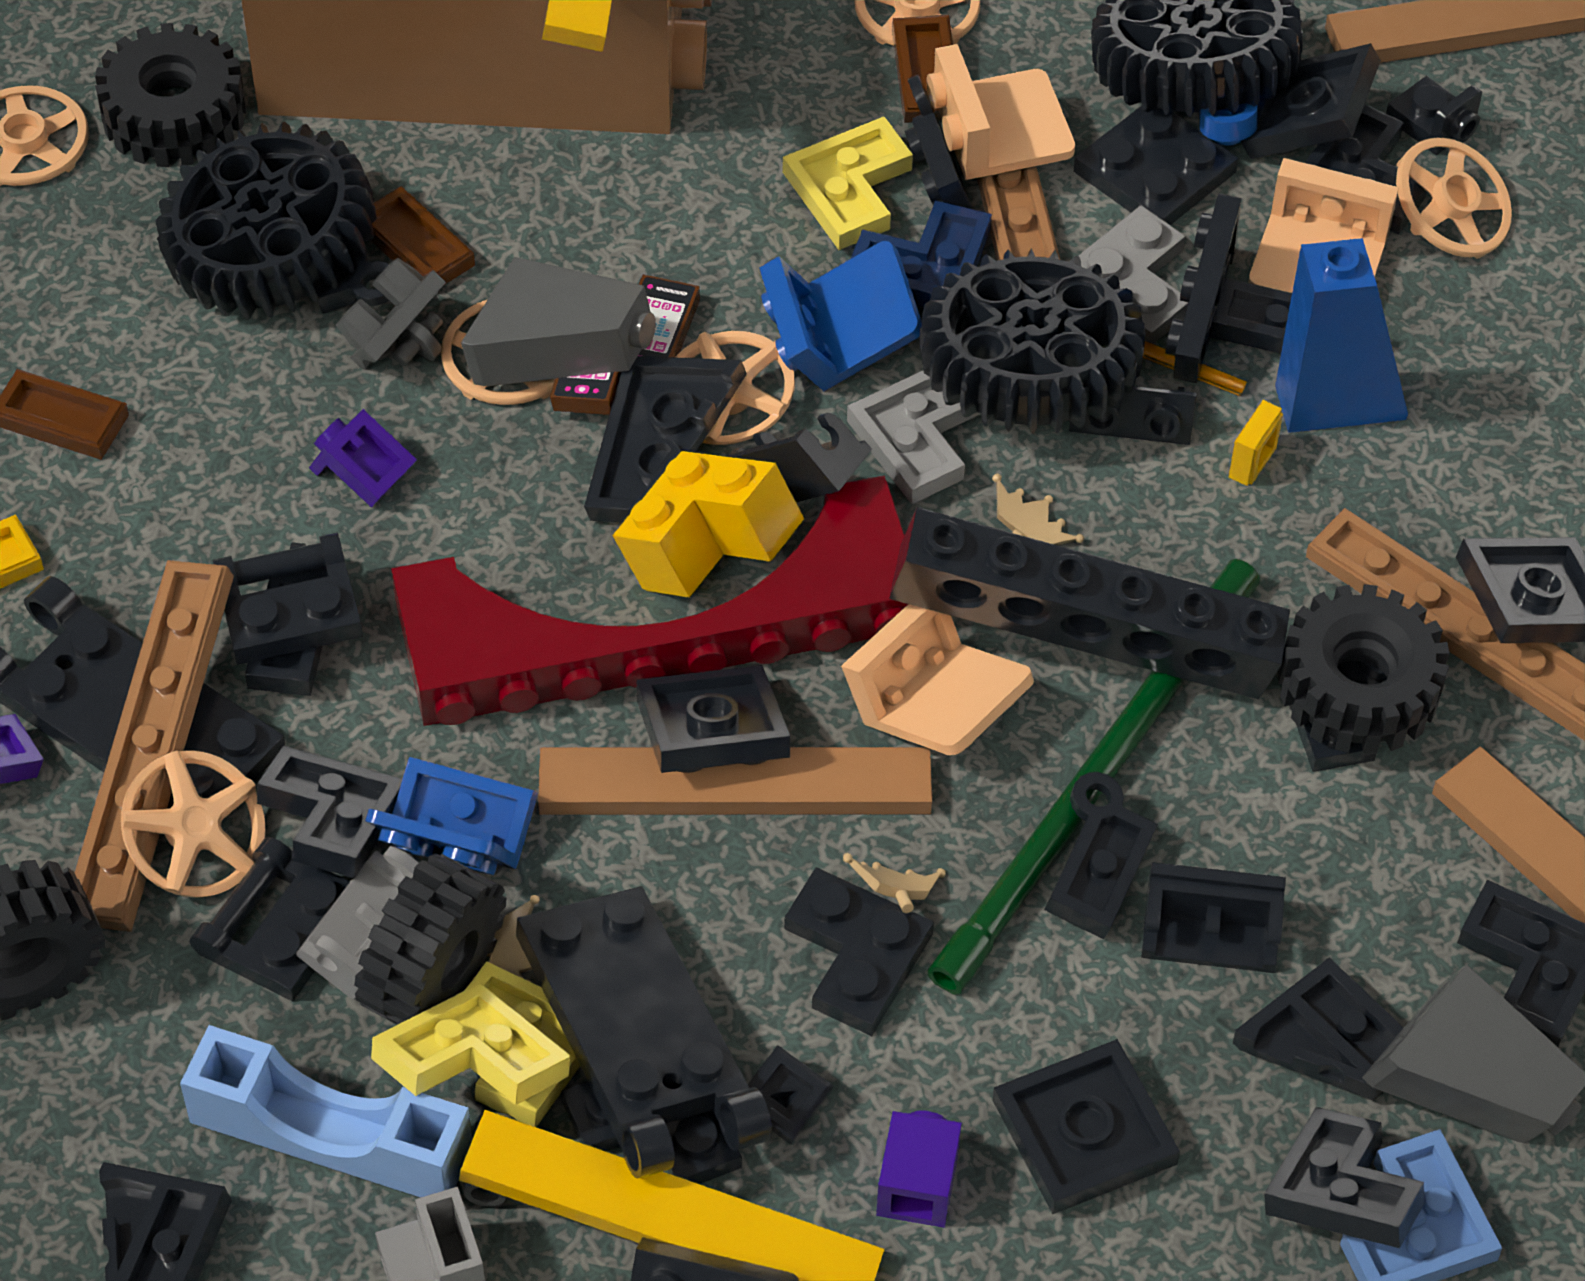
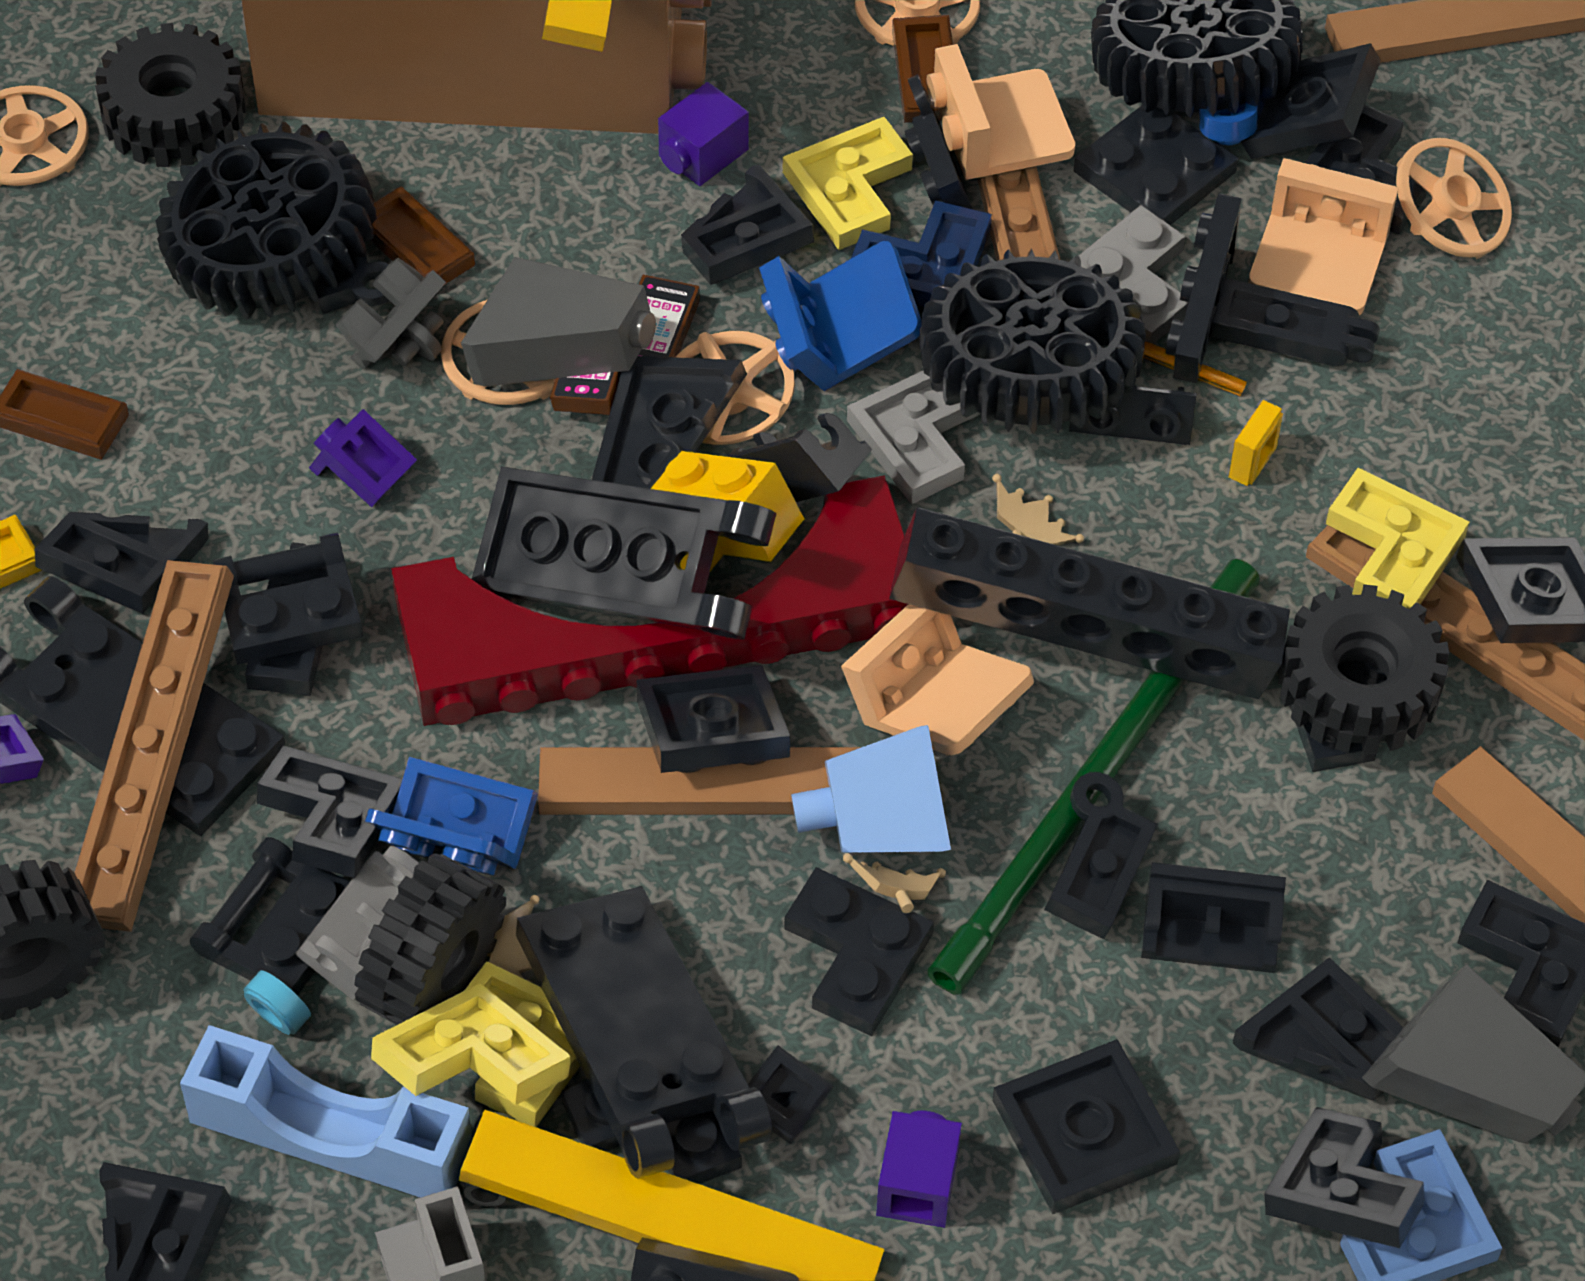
light nougat wheel [121,750,265,898] -> none
blue slope [1275,238,1408,433] -> none
black bracket [1386,75,1483,155] -> none
none -> black wing [34,511,209,614]
none -> medium azure tile [243,970,311,1035]
none -> black hinge [472,466,776,640]
none -> dark purple brick [658,82,749,186]
none -> black wing [681,164,814,285]
none -> light blue torso [791,725,951,853]
none -> light yellow plate [1326,468,1470,609]

